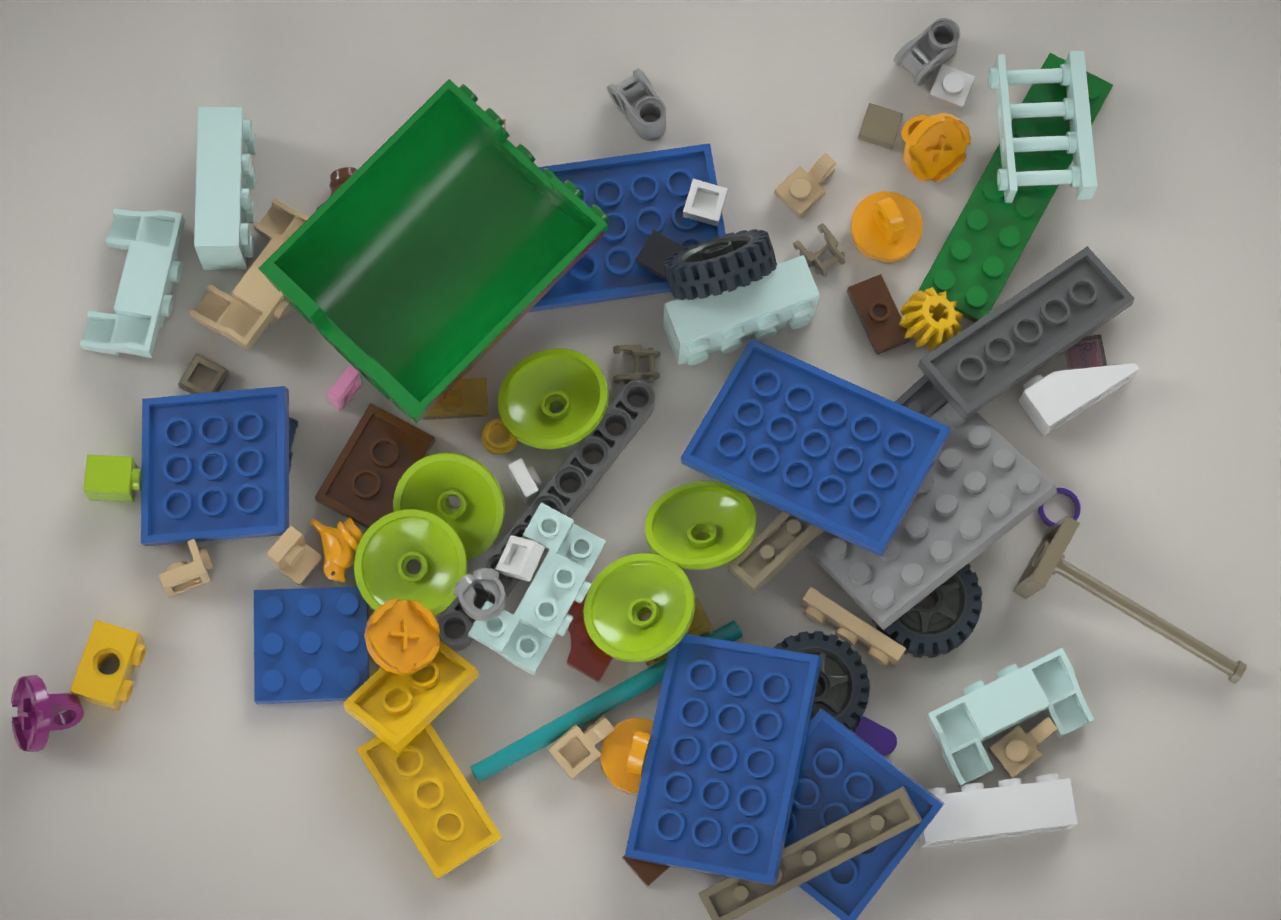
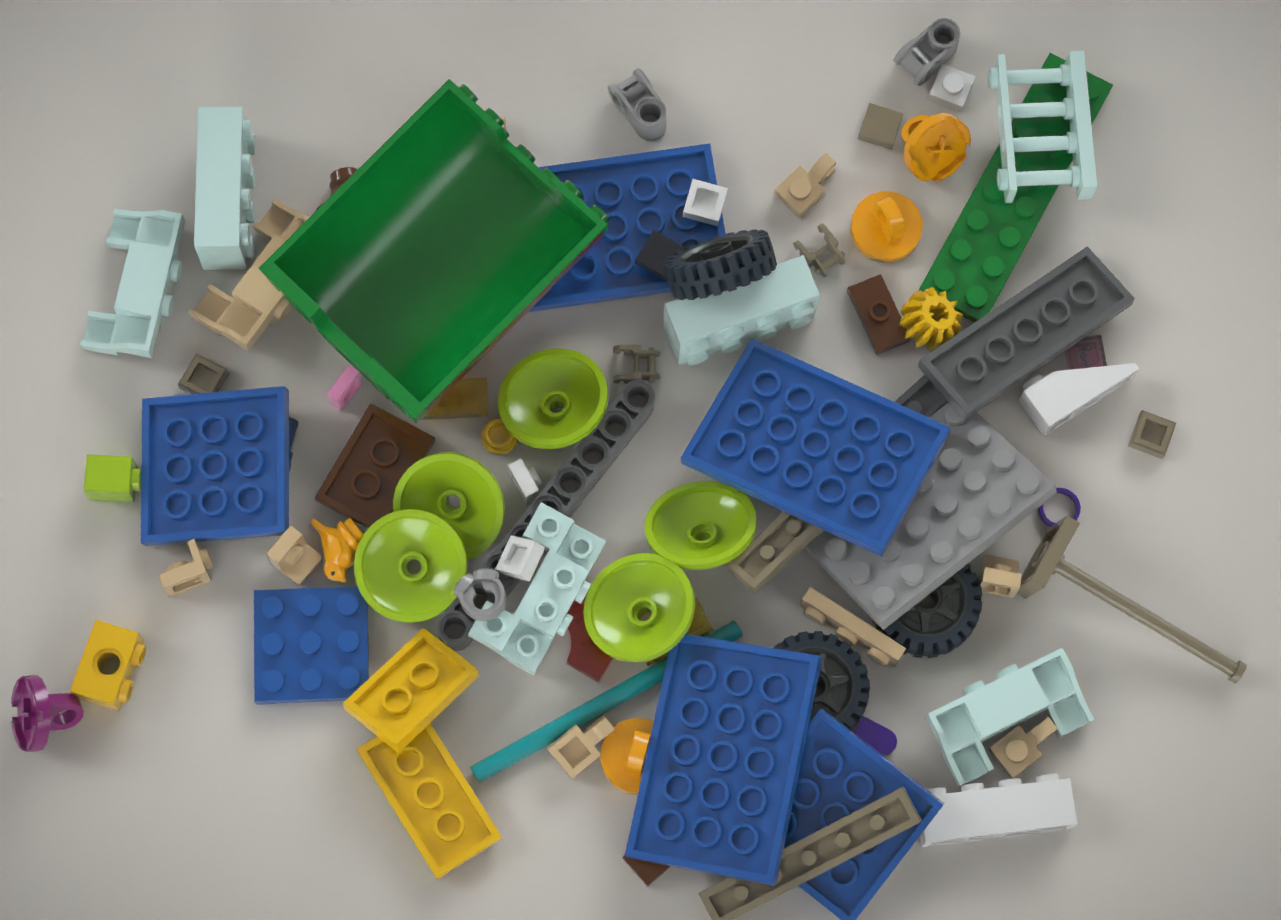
light orange tile [364,599,440,675] -> none
none -> tan bracket [978,554,1022,598]
none -> dark tan tile [1128,410,1176,459]

